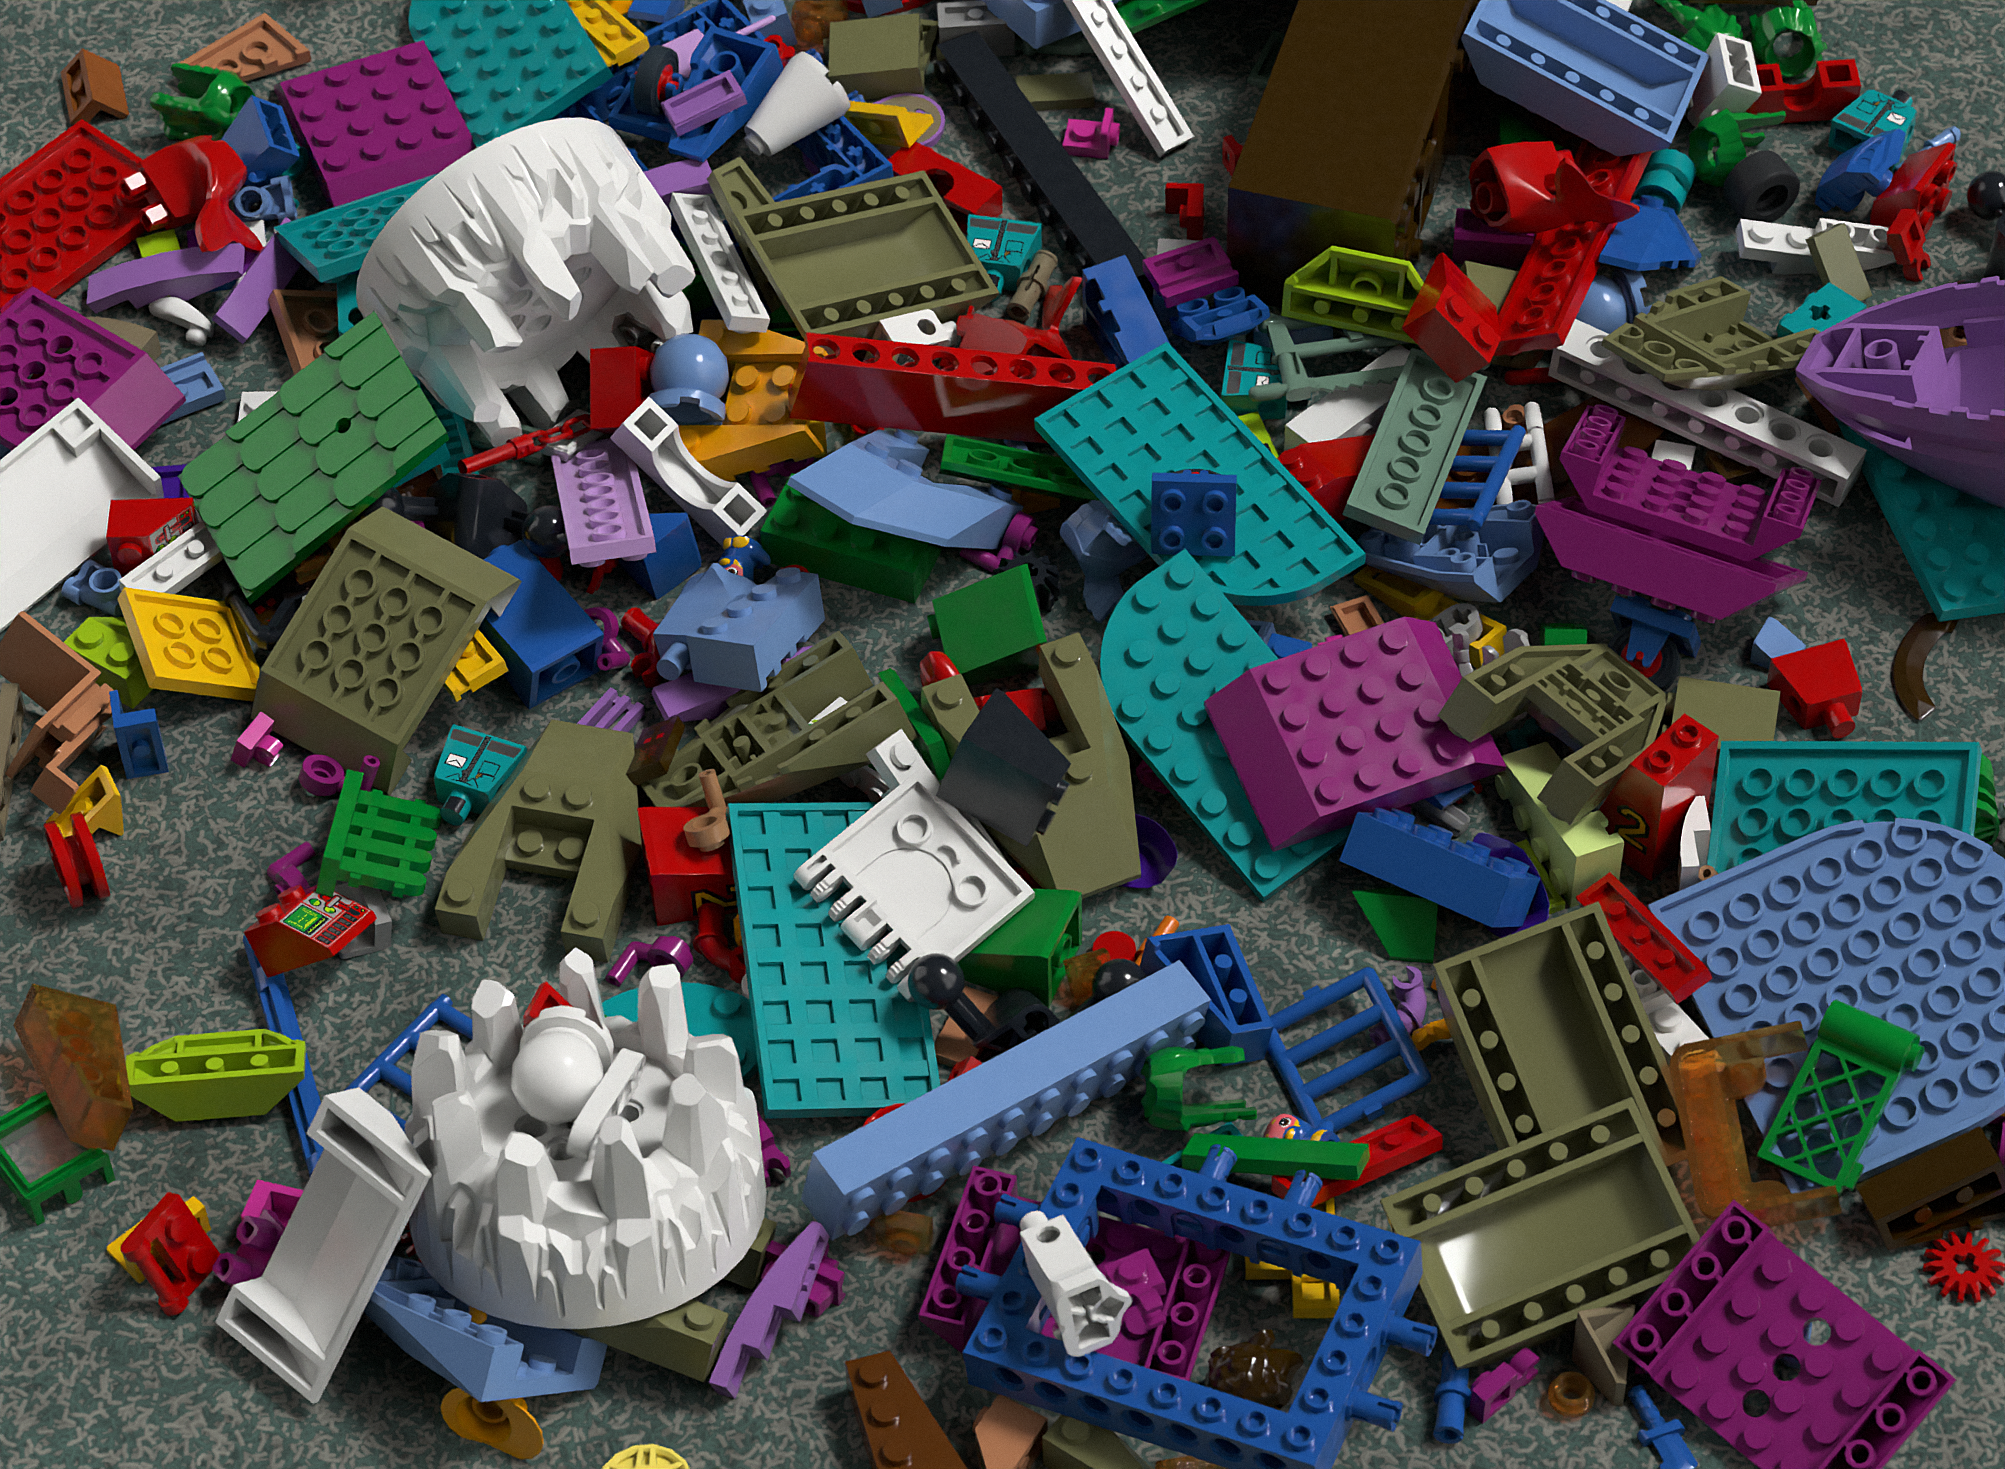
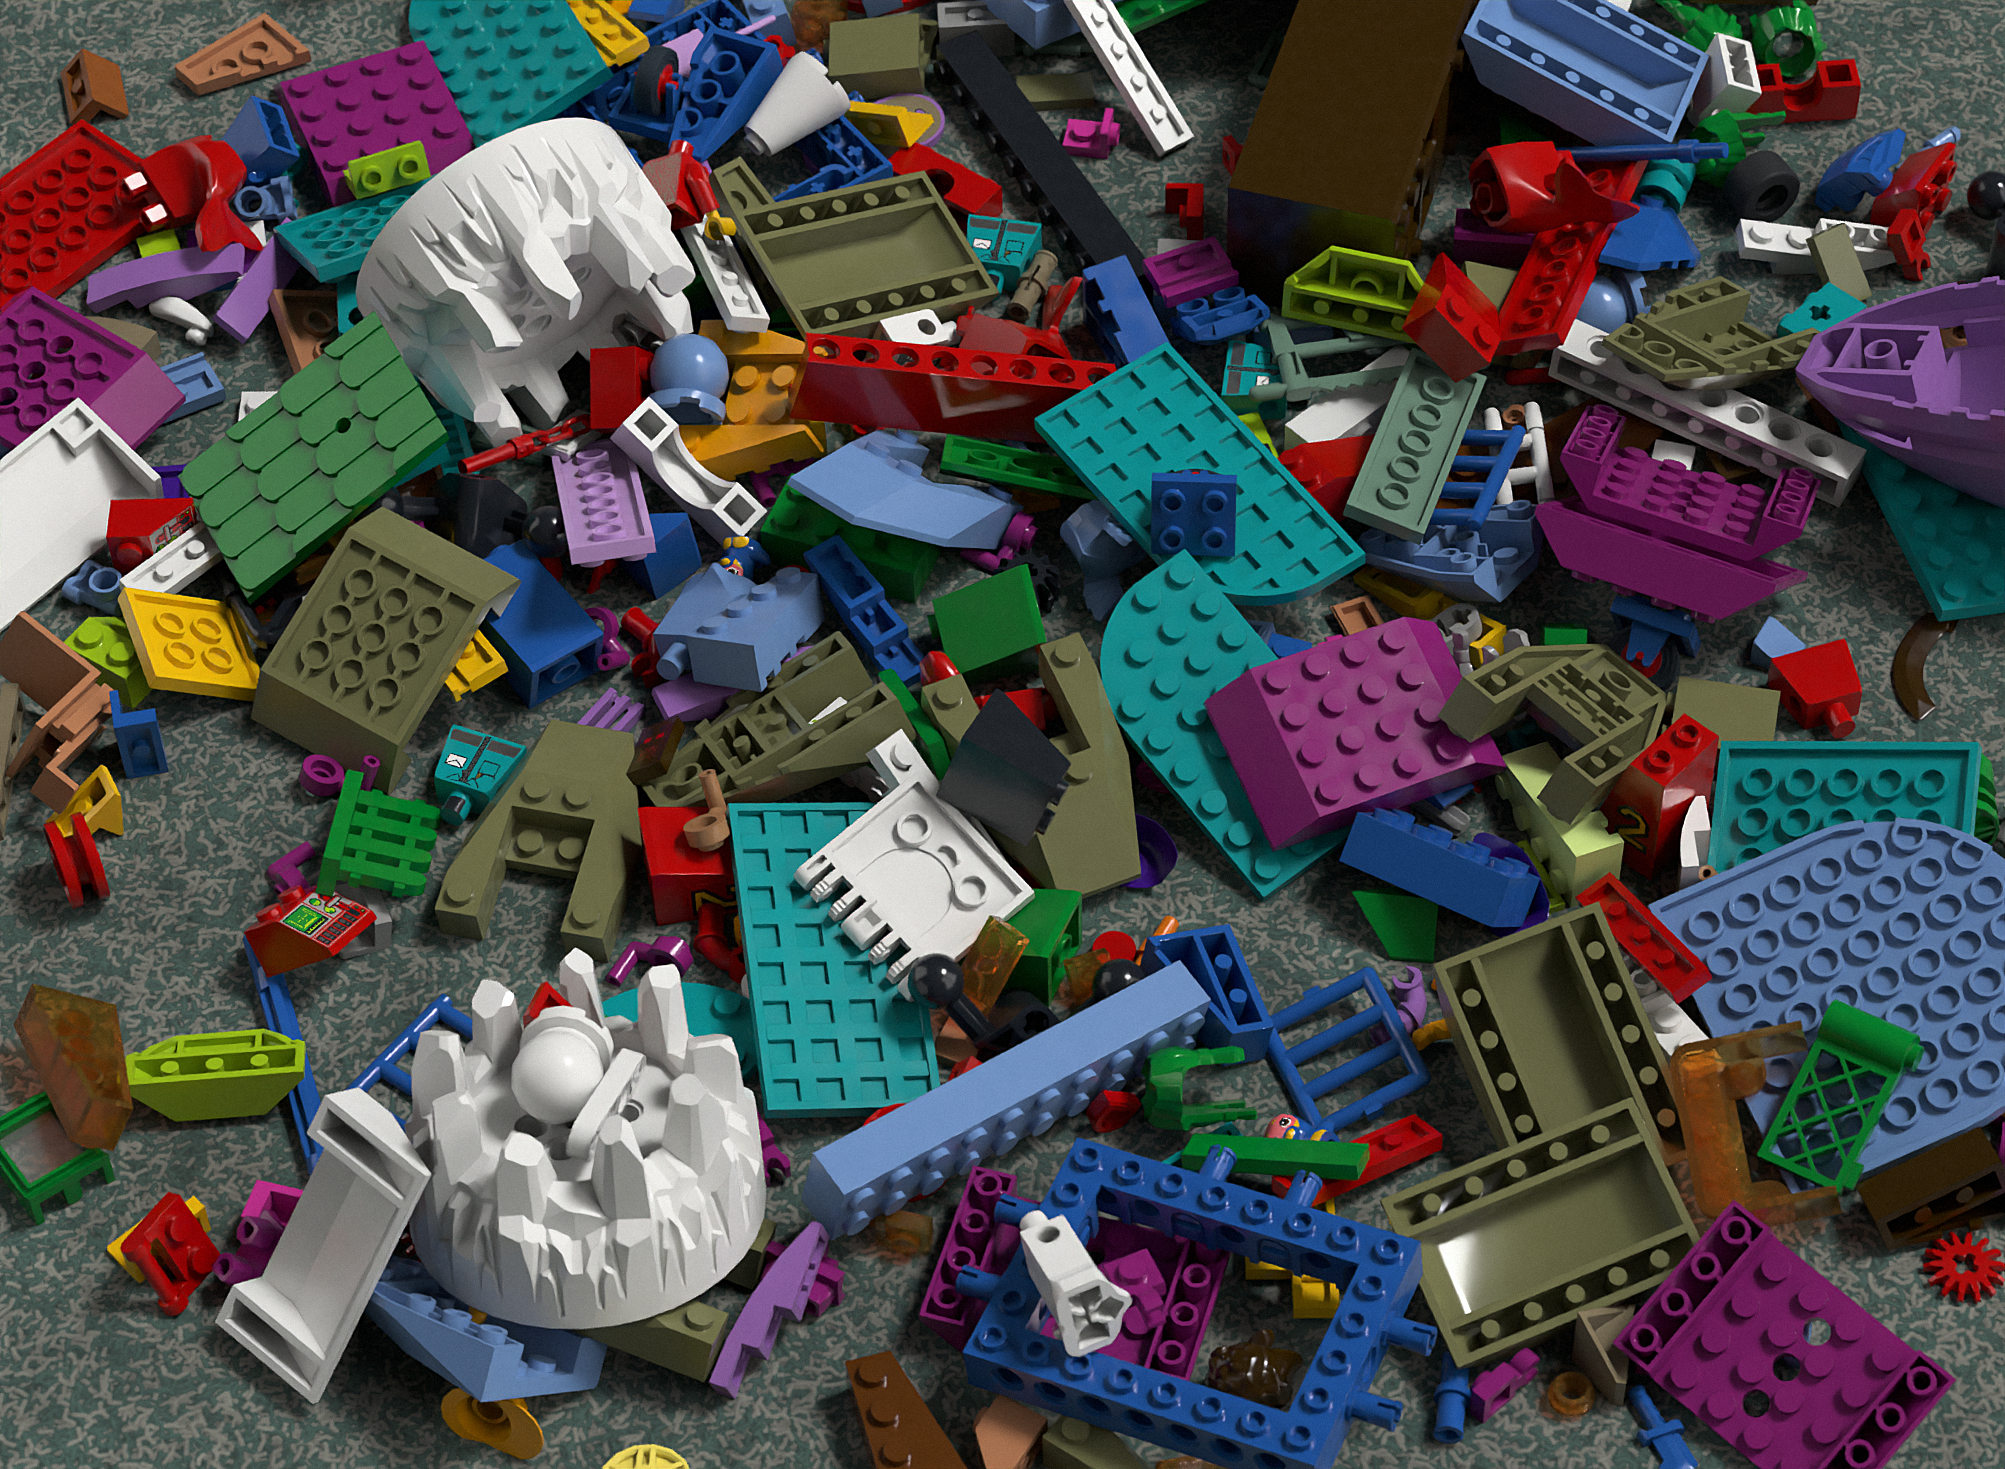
green piece [149,63,256,141] -> none
dark pink tile [230,712,284,768] -> none
medium lavender tile [660,70,747,137] -> none
teal torso [1828,90,1917,173] -> none
none -> lime bracket [343,141,431,200]
none -> red torso [642,140,736,240]
none -> blue slope [803,534,925,688]
none -> clear orange plate [961,915,1030,1015]
none -> red tile [1086,1090,1141,1133]
none -> blue bar [1555,139,1729,163]

